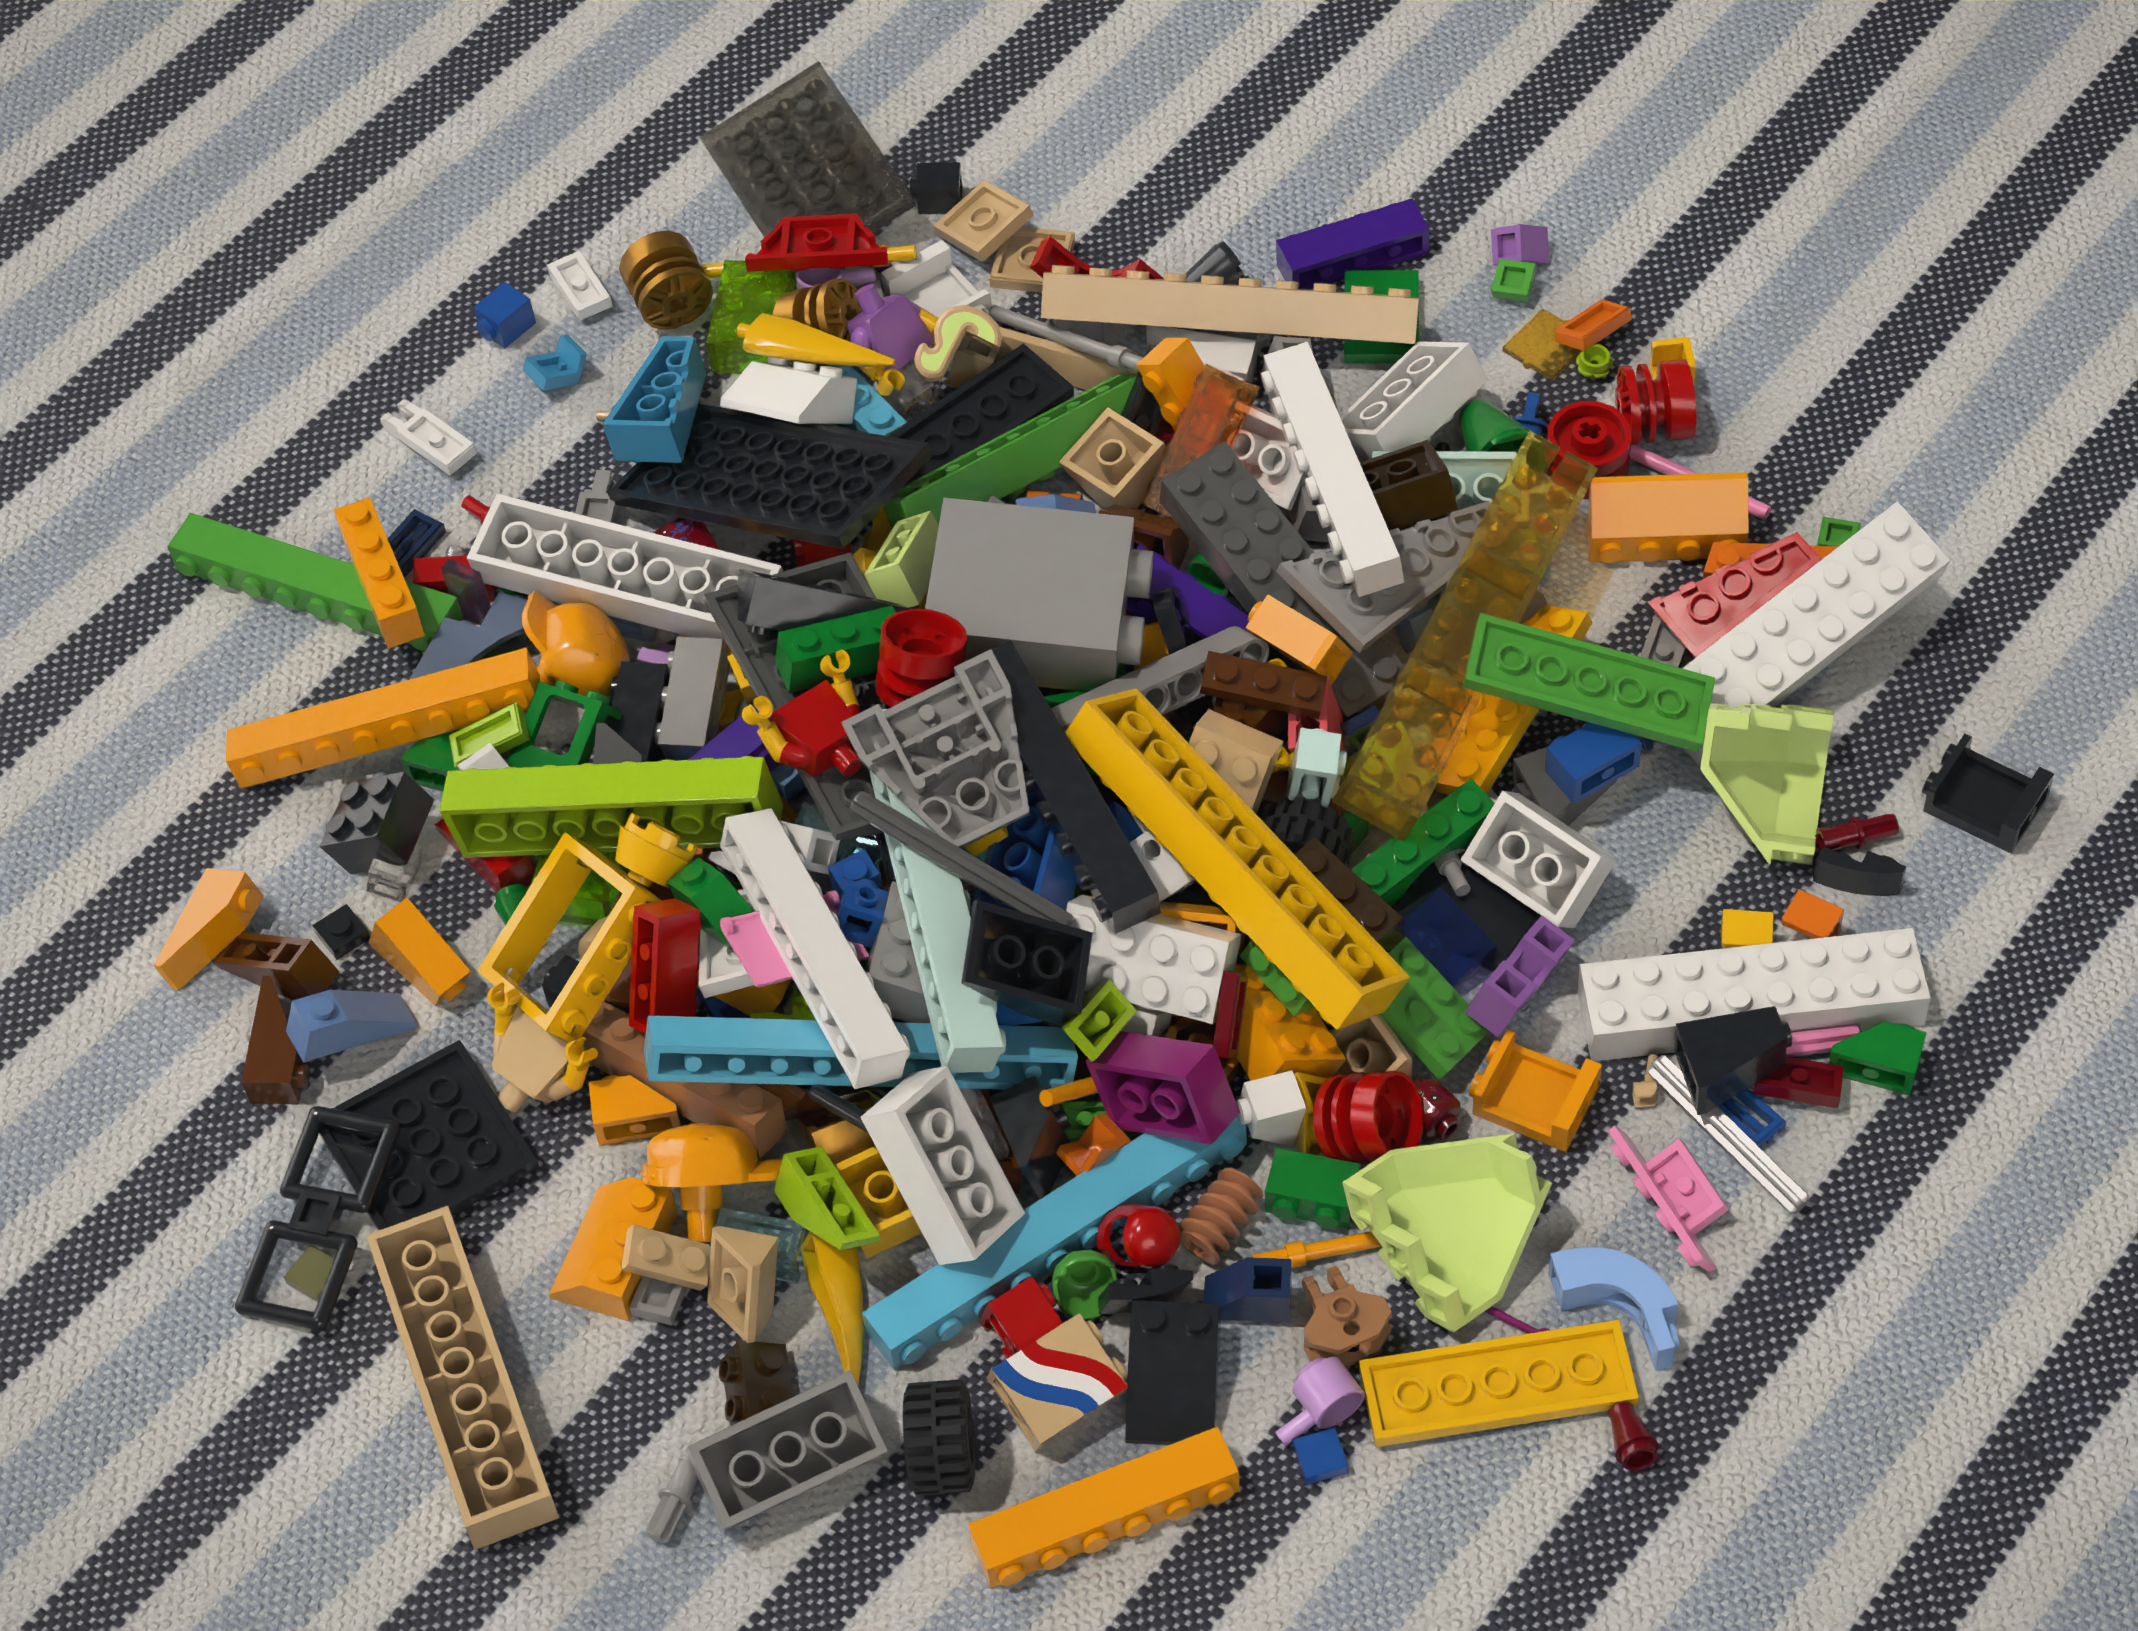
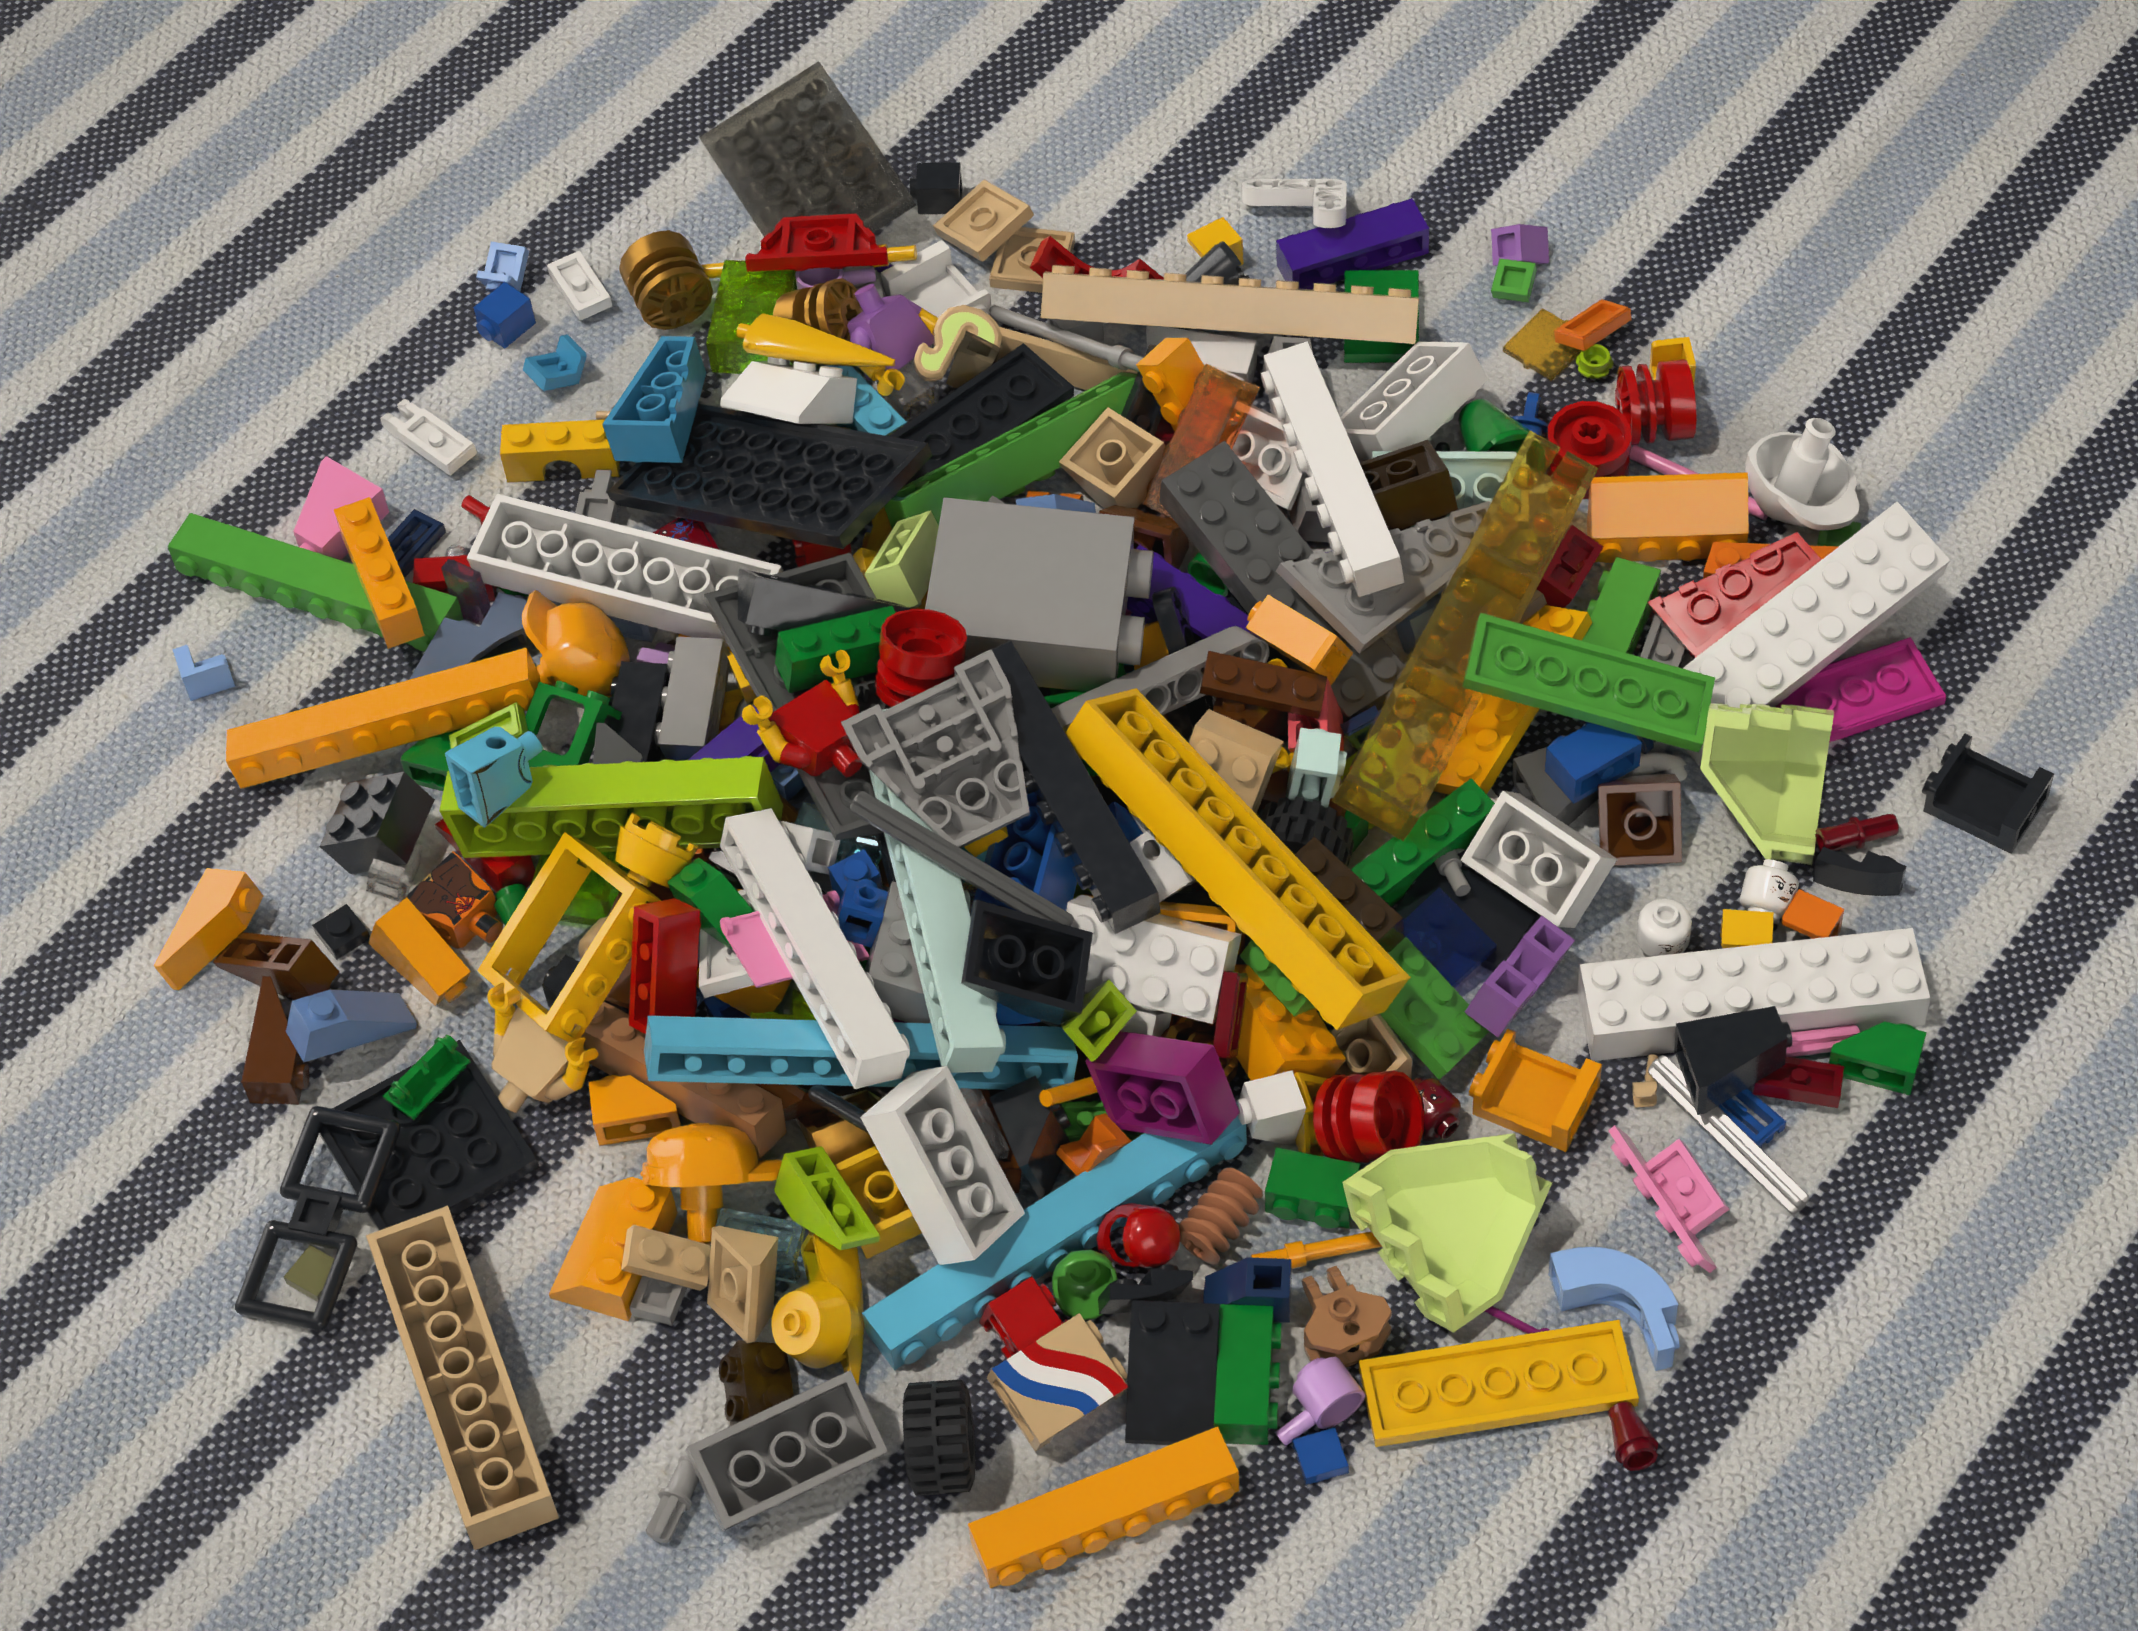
none -> light blue panel [172,645,235,701]
none -> bright pink slope [293,456,389,560]
none -> green hinge [383,1035,471,1120]
none -> torso [403,851,503,949]
none -> medium azure torso [445,726,543,828]
none -> light blue bracket [476,241,529,292]
none -> yellow arch [500,419,620,483]
none -> yellow cone [771,1281,860,1368]
none -> yellow panel [1187,217,1244,266]
none -> green brick [1214,1304,1282,1445]
none -> white beam [1241,179,1347,228]
none -> dark red brick [1529,525,1604,608]
none -> bright green brick [1582,557,1661,655]
none -> reddish brown slope [1598,774,1682,866]
none -> white arm [1628,752,1687,781]
none -> white head [1636,898,1692,956]
none -> white head [1740,859,1799,923]
none -> white piece [1745,418,1860,530]
none -> dark pink tile [1775,637,1946,743]

